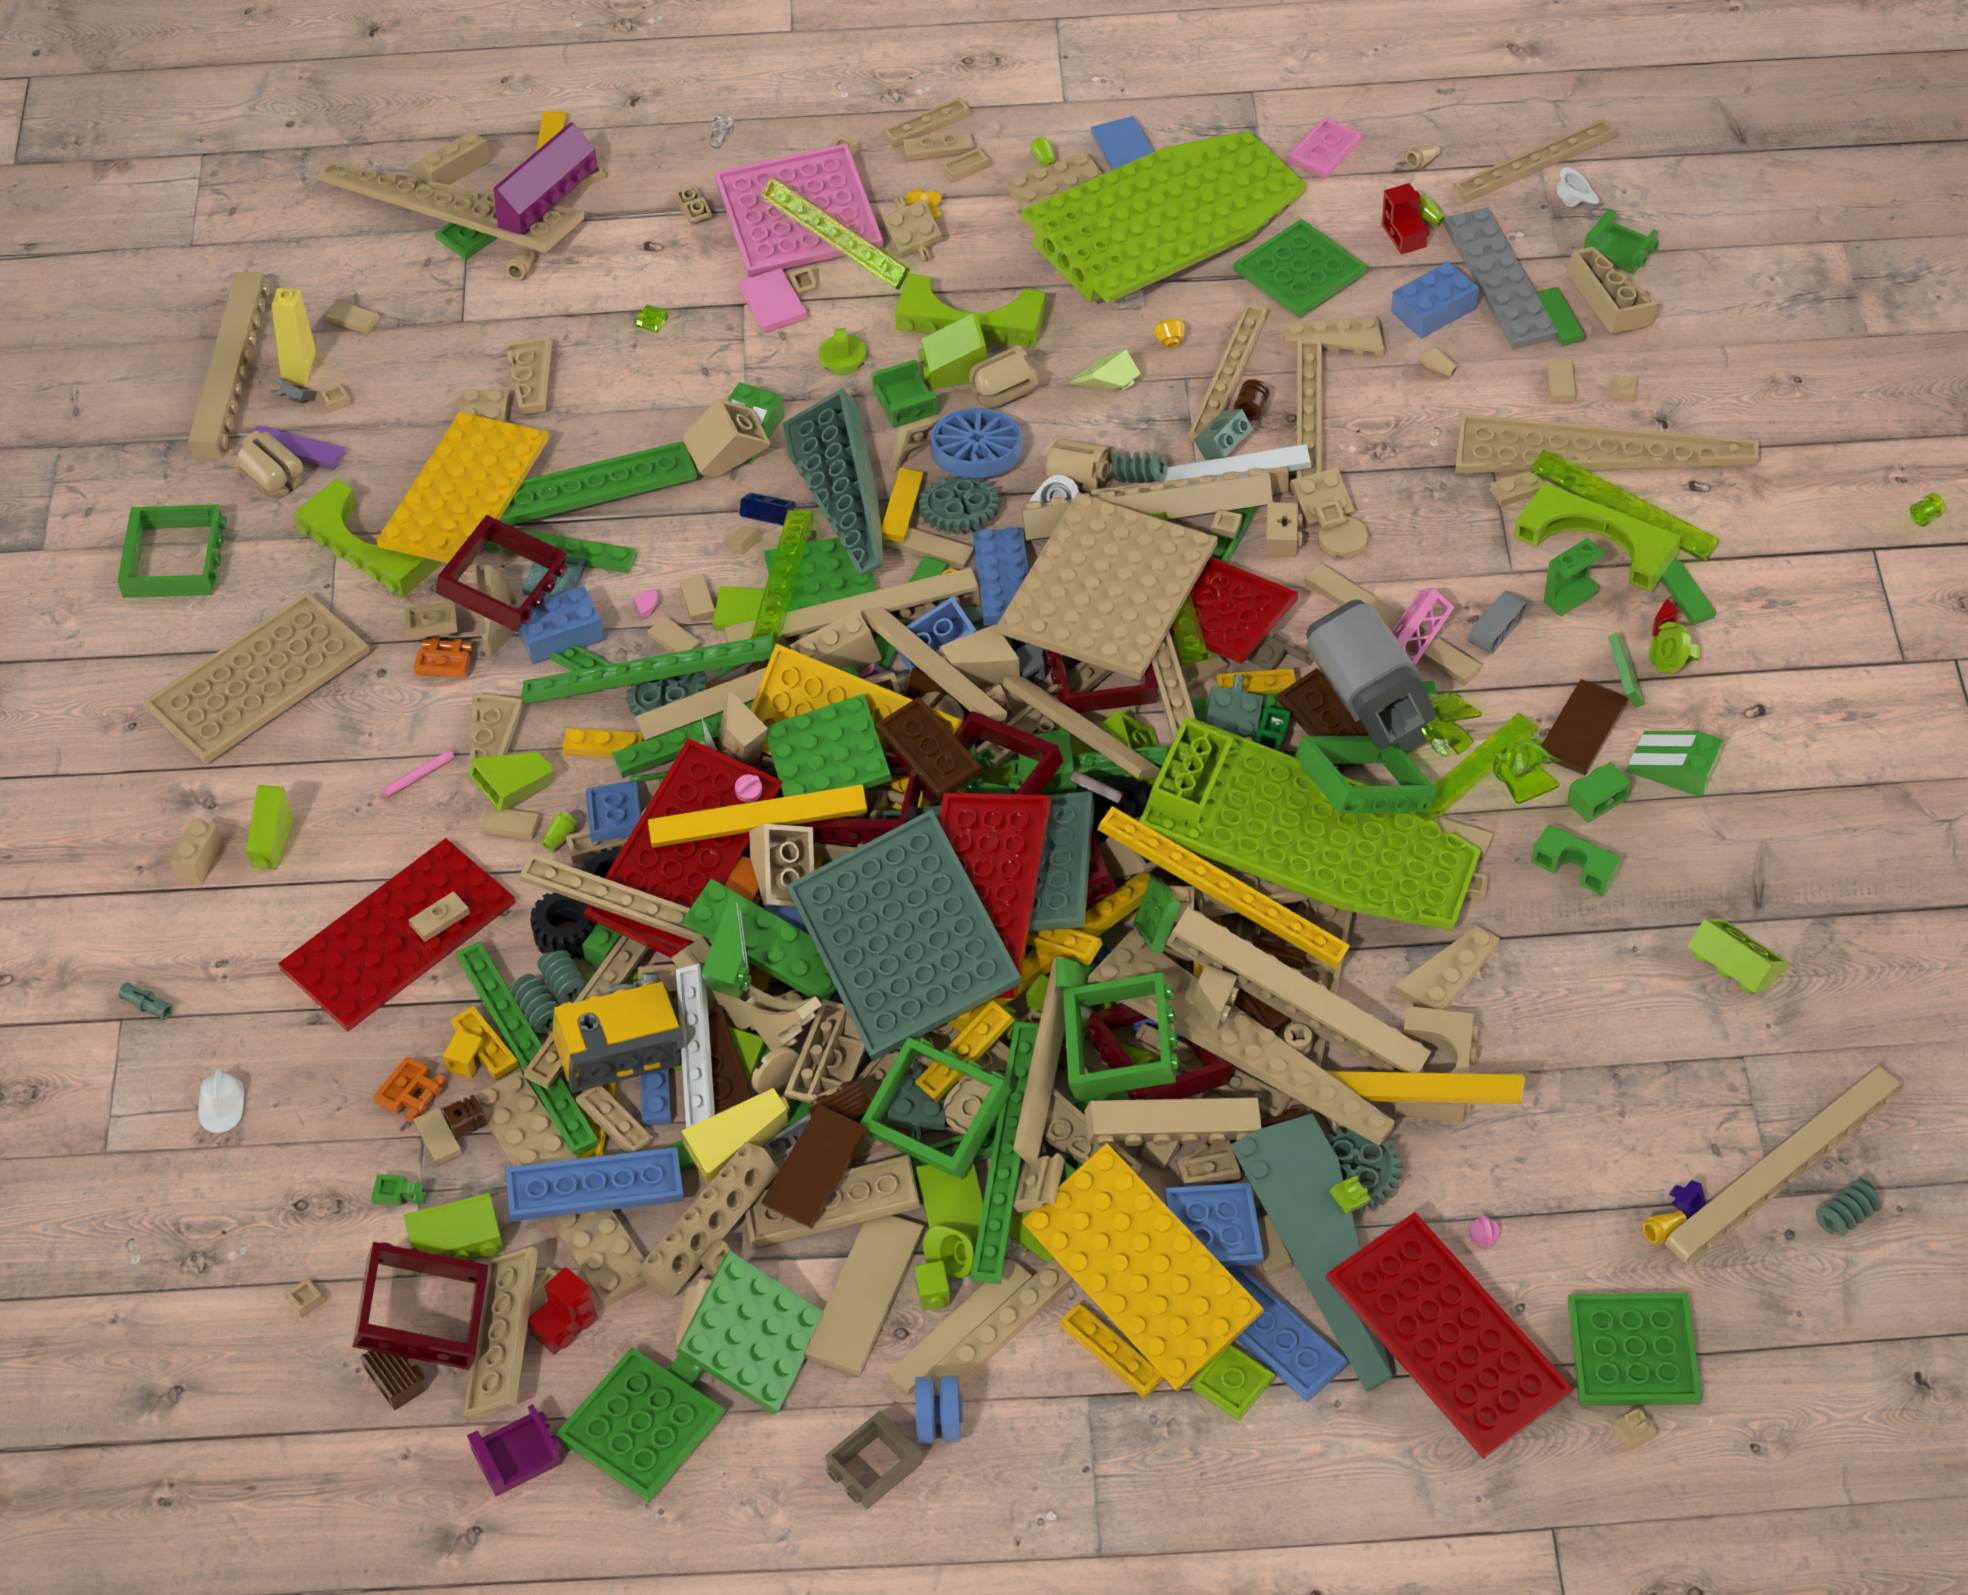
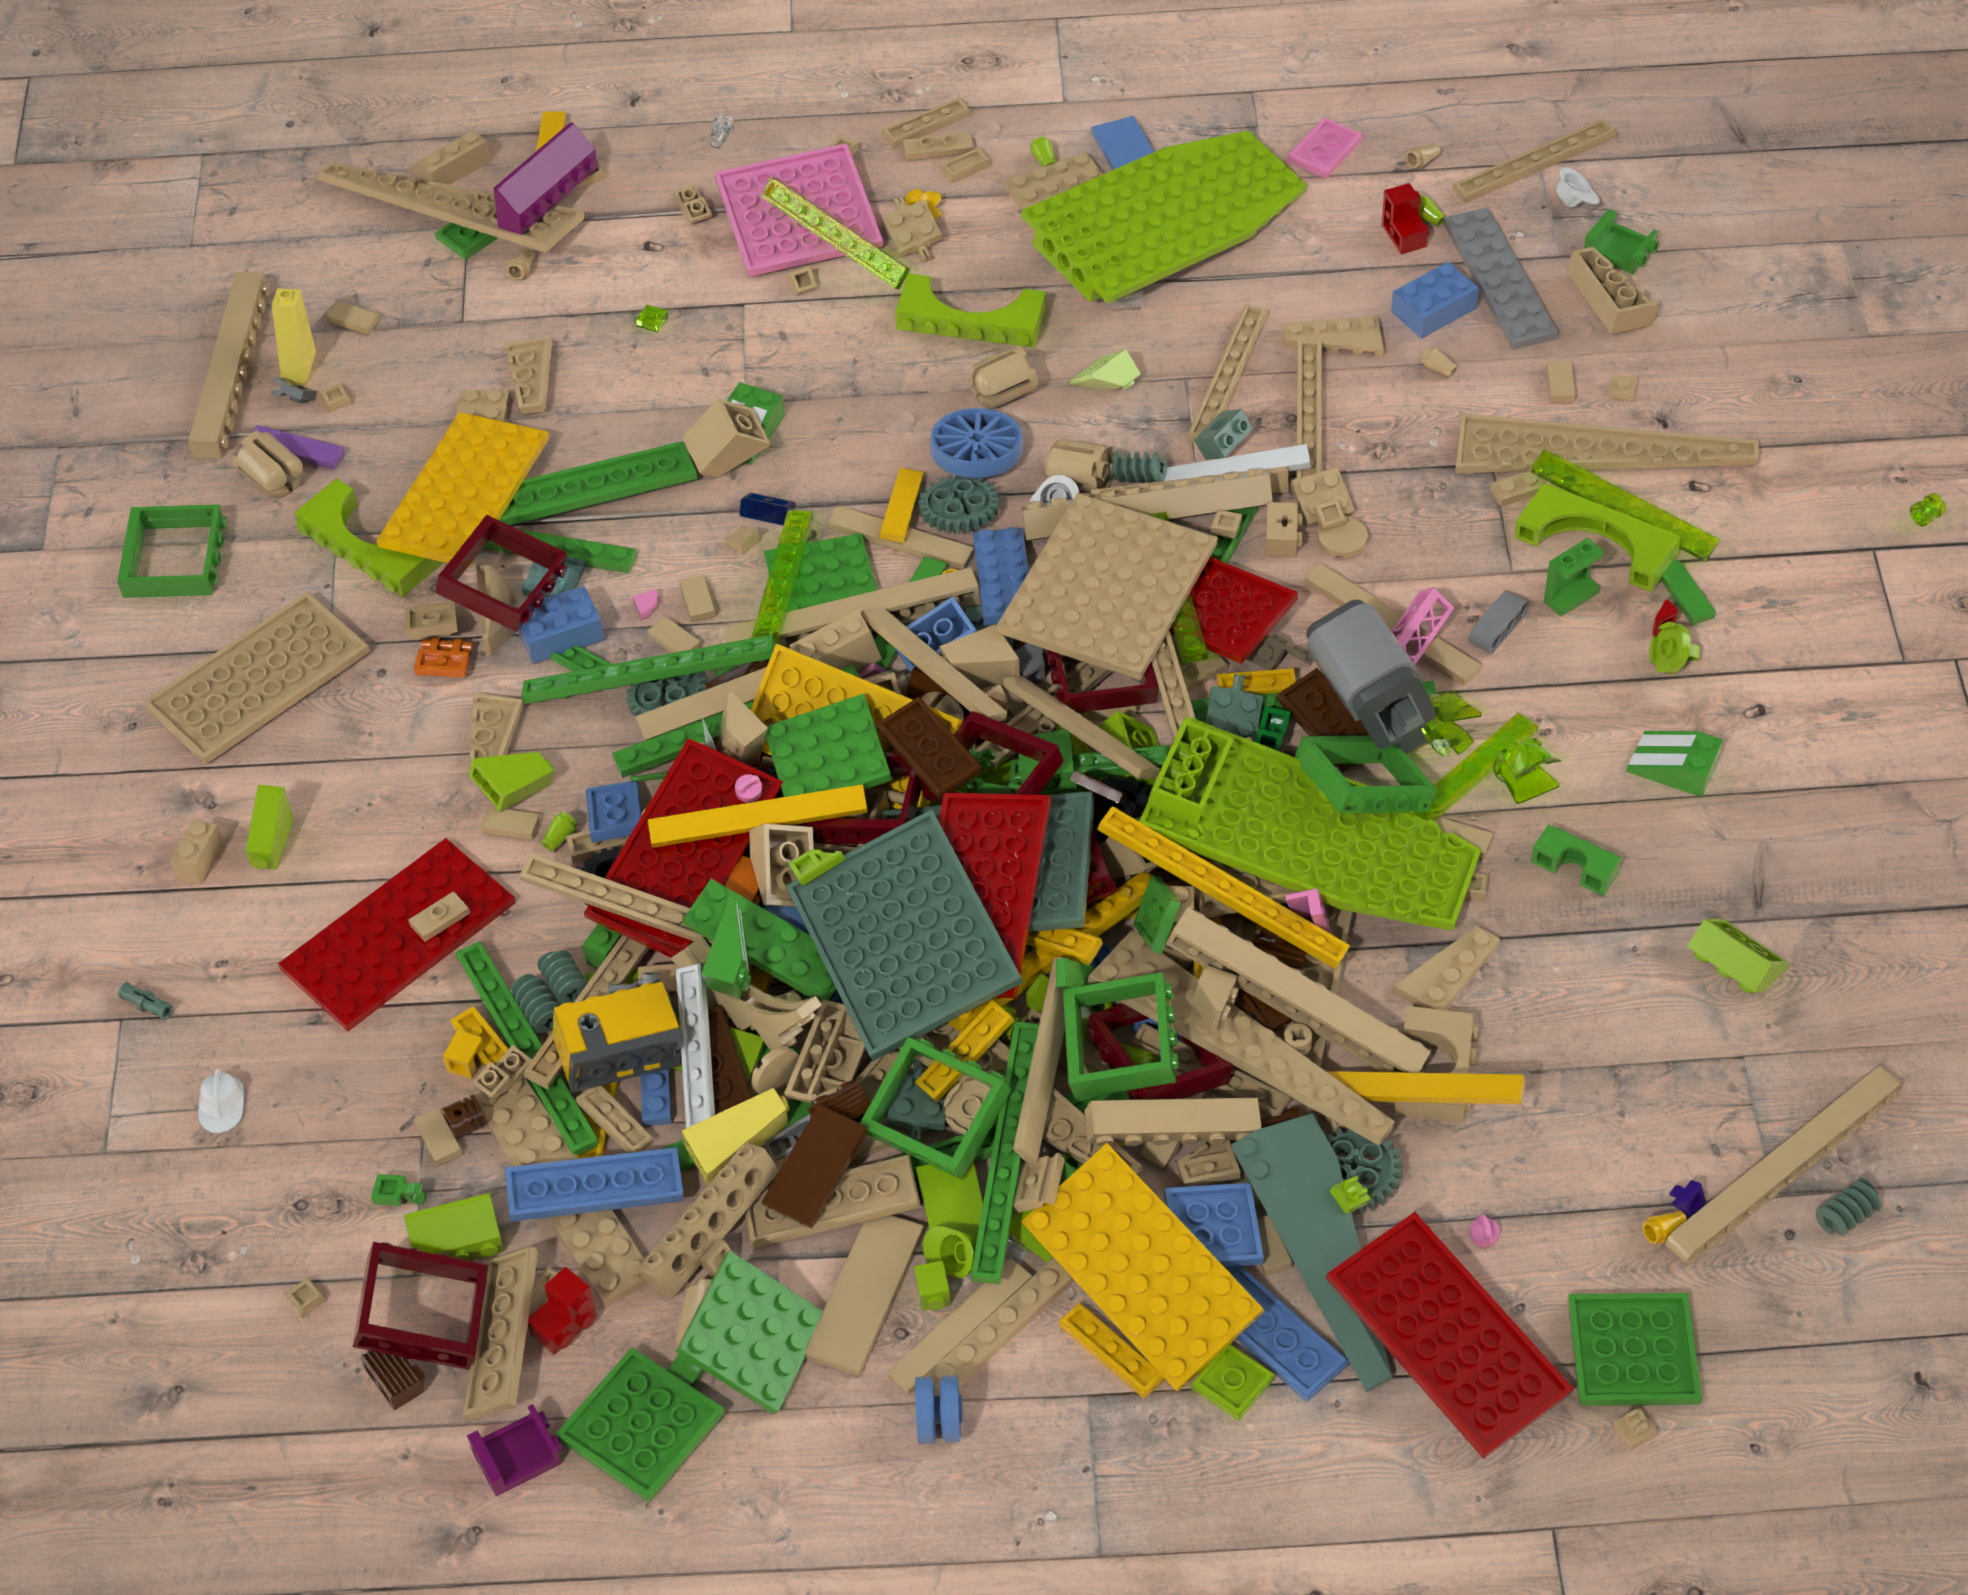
orange plate [373,1056,446,1122] -> none
bright pink bar [382,750,455,797] -> none
black tyre [530,892,598,960] -> none
yellow plate [562,728,644,758] -> none
lime tile [712,586,771,631] -> none
bright pink tile [738,268,808,333] -> none
sand green wedge [783,388,883,577] -> none
lime tile [819,328,867,375] -> none
dark tan window [825,1411,922,1509] -> none
bright green panel [871,360,938,428] -> none
tan wing [888,417,937,472] -> none
lime slope [918,313,987,389] -> none
yellow cone [1153,318,1185,349] -> none
bright green plate [1233,219,1367,318] -> none
reddish brown piece [1234,379,1270,421] -> none
bright green tile [1536,287,1585,346] -> none
reddish brown tile [1537,679,1629,776] -> none
bright green brick [1567,762,1632,823] -> none
bright green tile [1608,632,1645,708] -> none
none -> tan slope [472,1045,532,1100]
none -> lime tile [788,849,846,886]
none -> bright pink panel [1285,889,1331,934]

